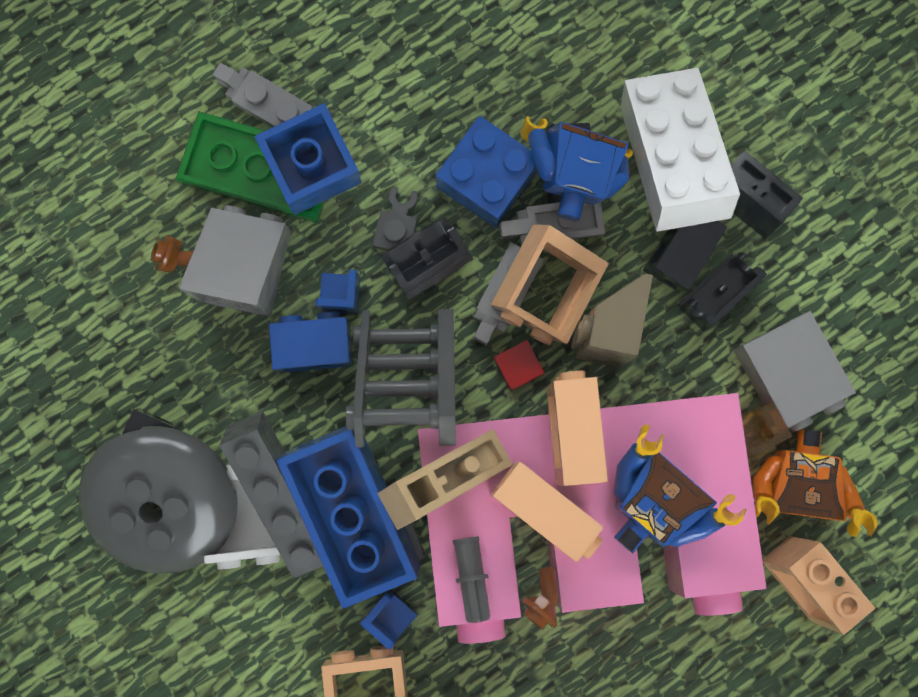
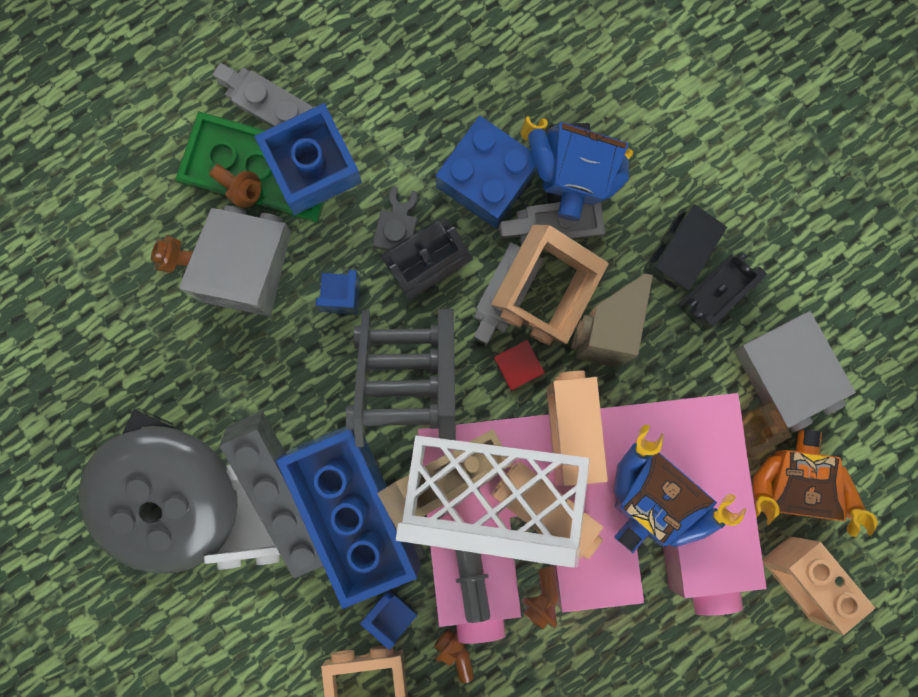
blue brick [269,312,353,373] -> none
white brick [621,68,740,232] -> none
black hinge [731,150,803,239] -> none
none -> dark orange plate [209,164,261,208]
none -> white fence [396,435,590,568]
none -> dark orange plate [433,628,474,683]

